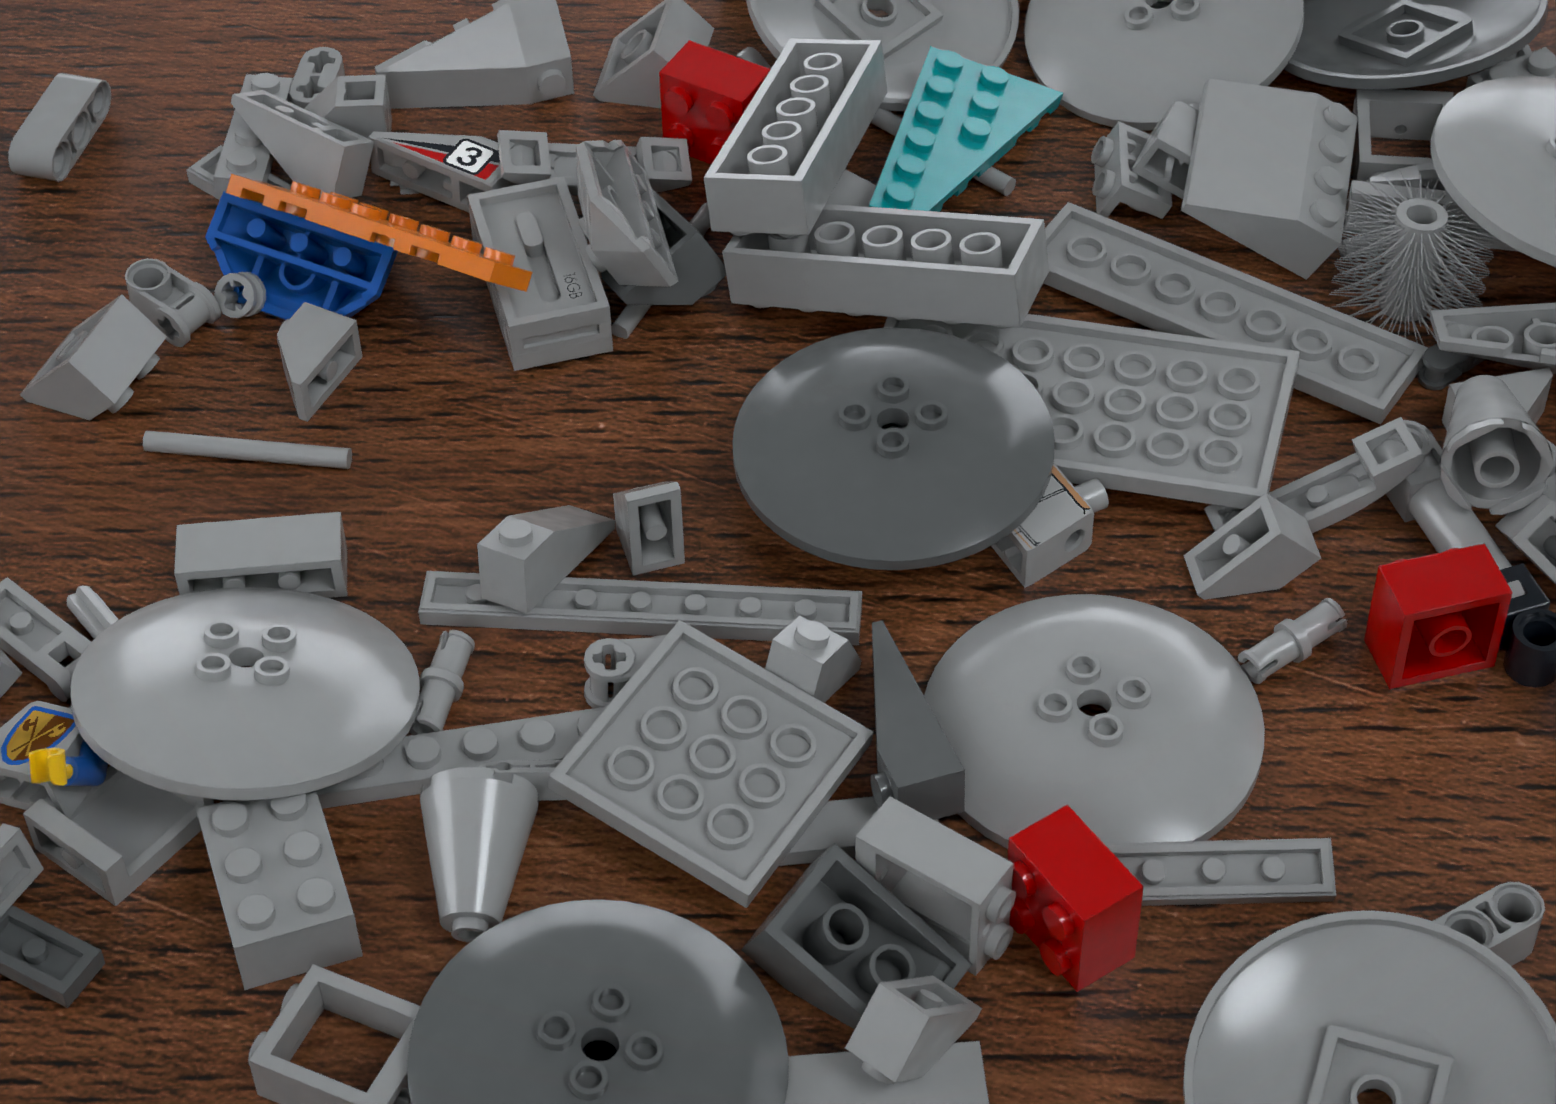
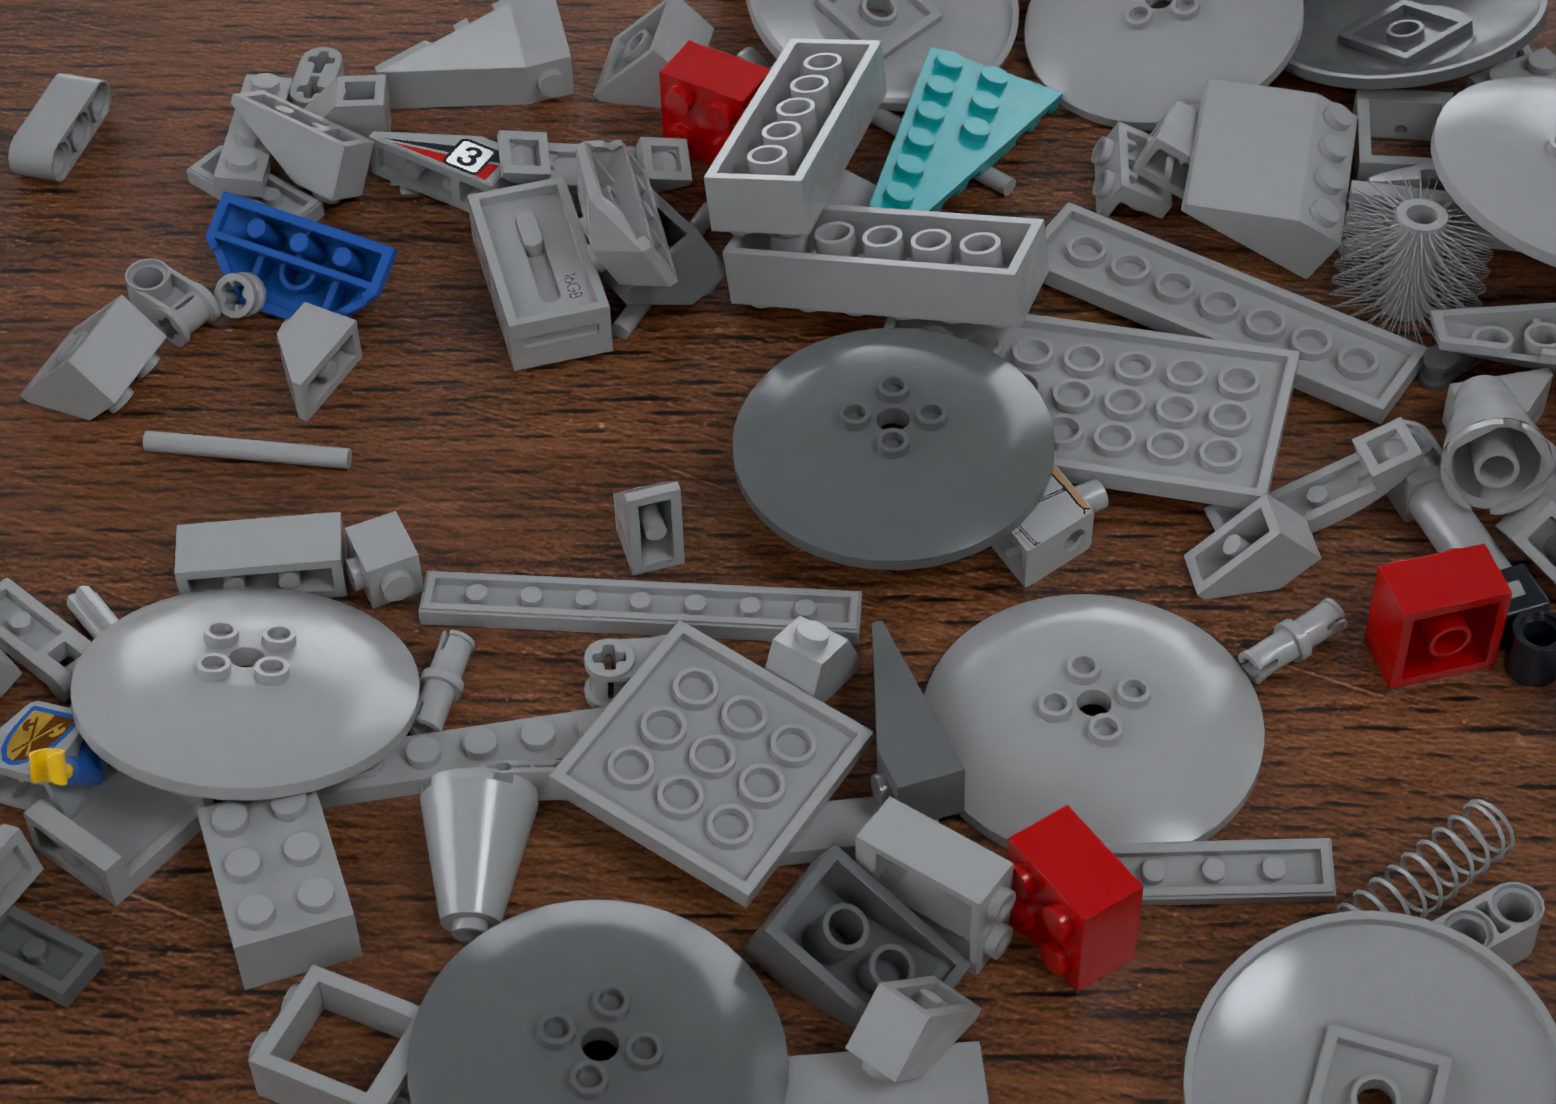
orange wing [226,174,533,292] -> none
light grey slope [477,505,615,614] -> none
none -> light grey brick [344,511,424,609]
none -> light grey piece [1337,799,1515,919]

